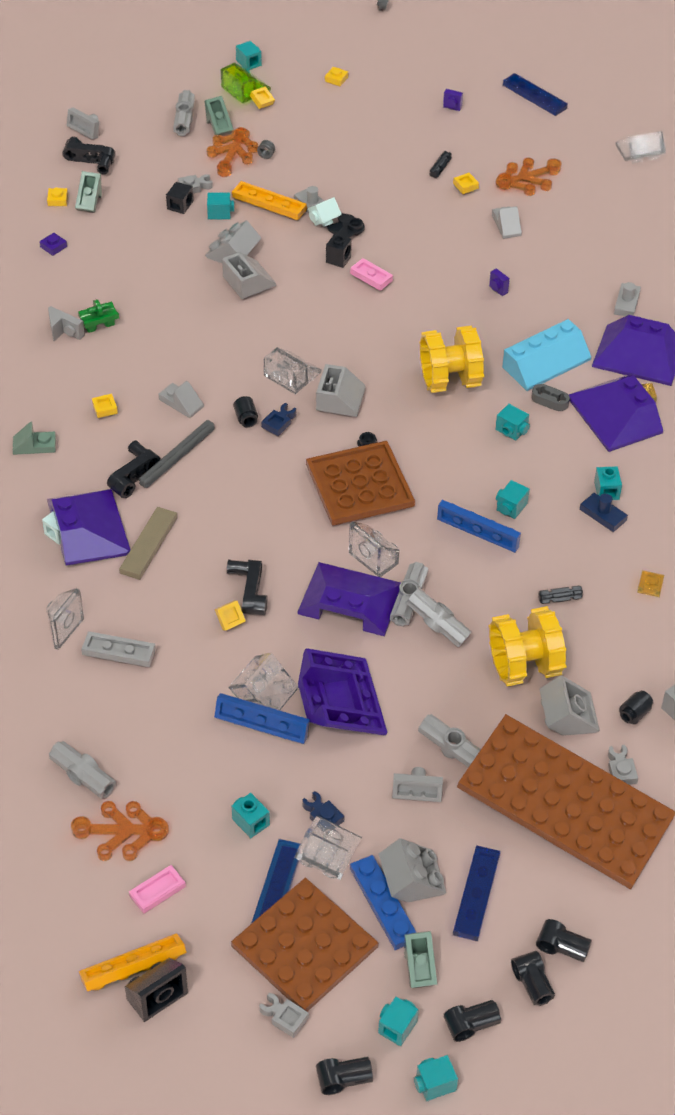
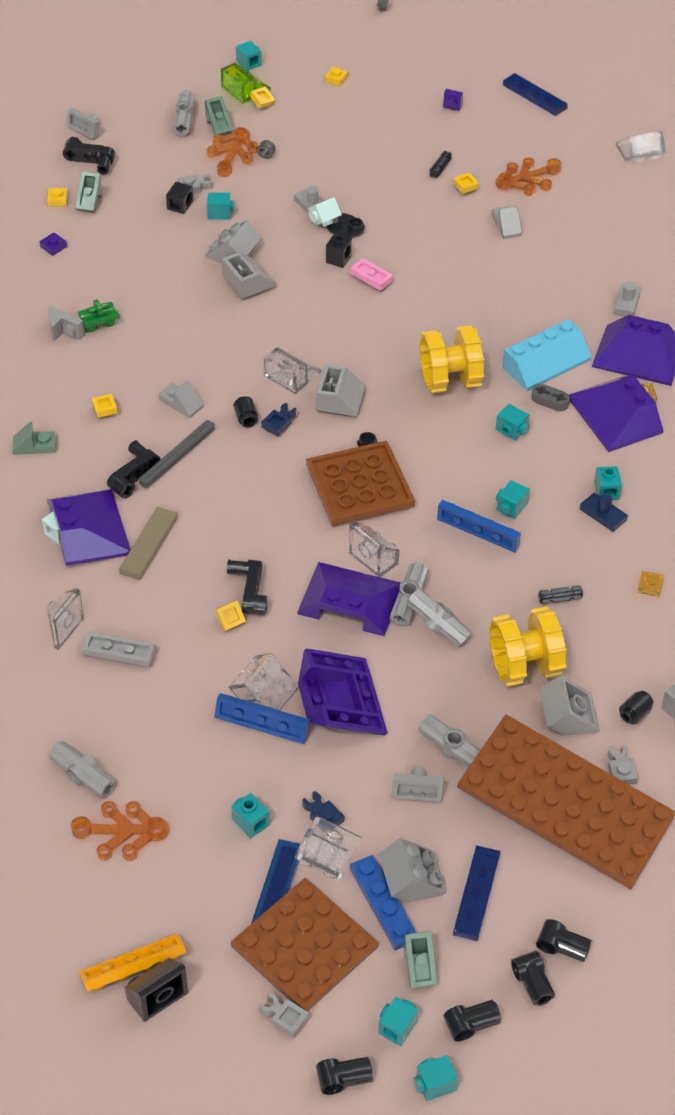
bright pink tile [129,865,186,914] -> none
light orange plate [232,181,307,220] -> none
dark purple plate [489,268,510,296] -> none

